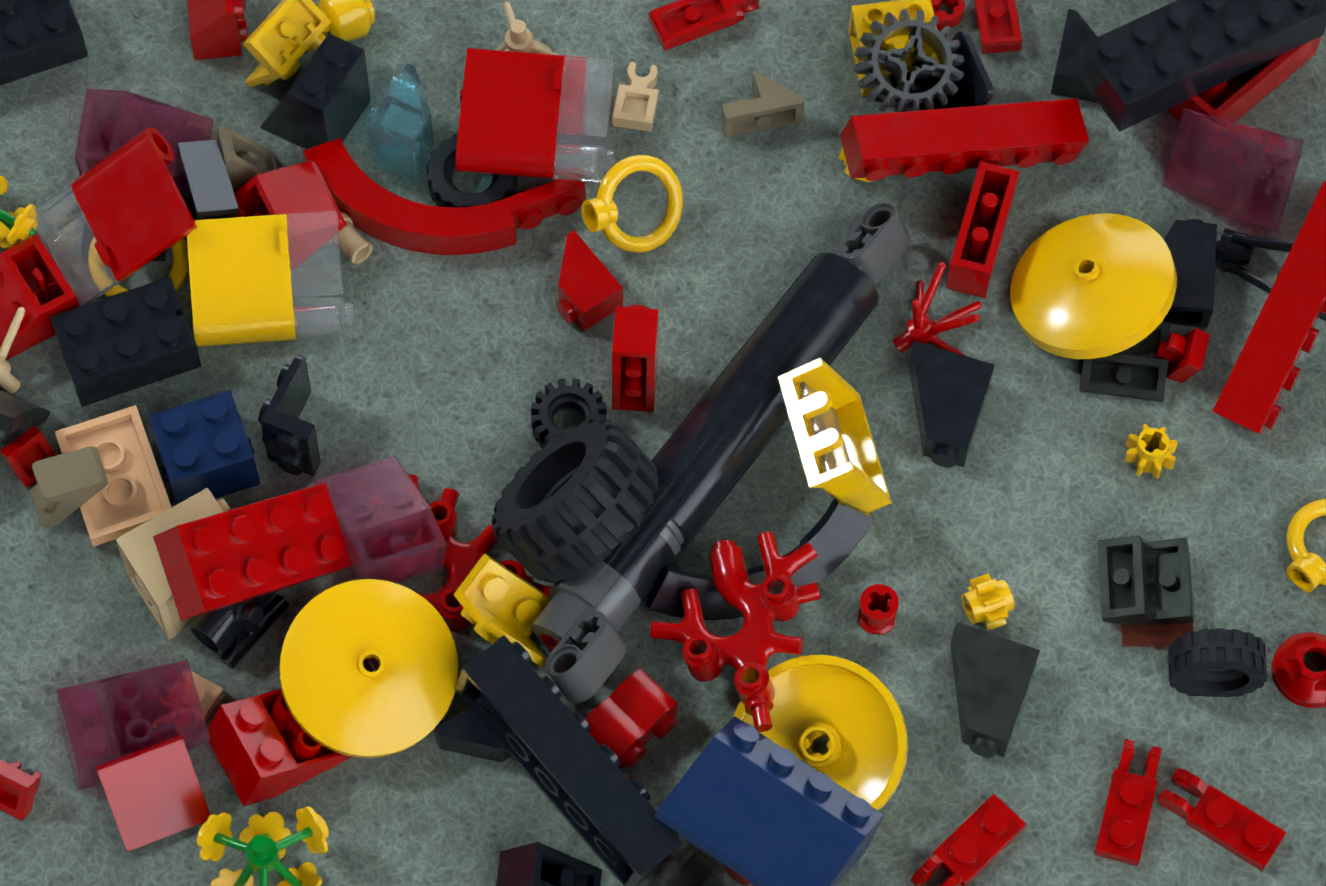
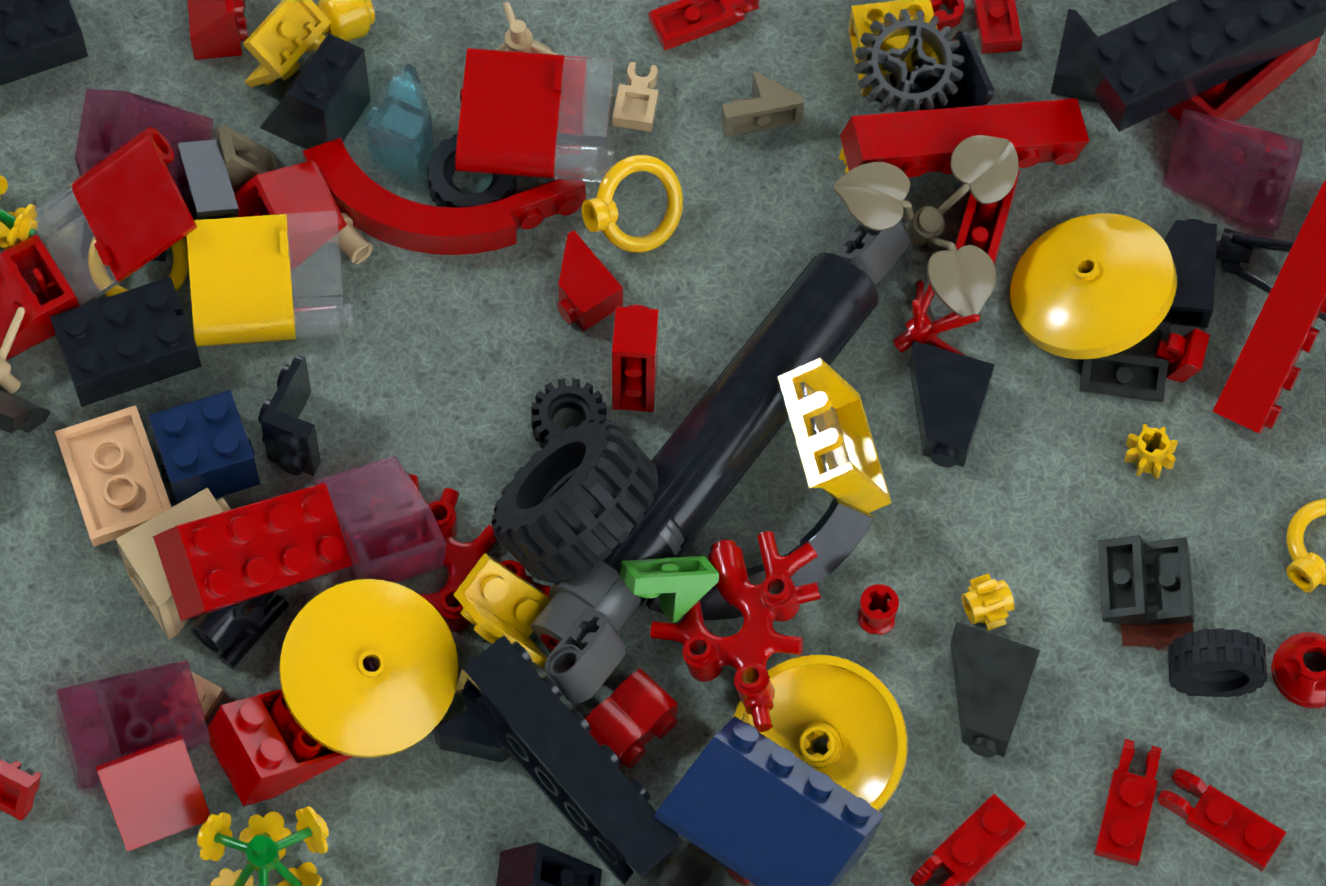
red tile [0,426,56,488] -> none
dark tan slope [29,446,109,528] -> none
none -> bright green slope [620,556,719,623]
none -> dark tan plant [833,135,1018,317]

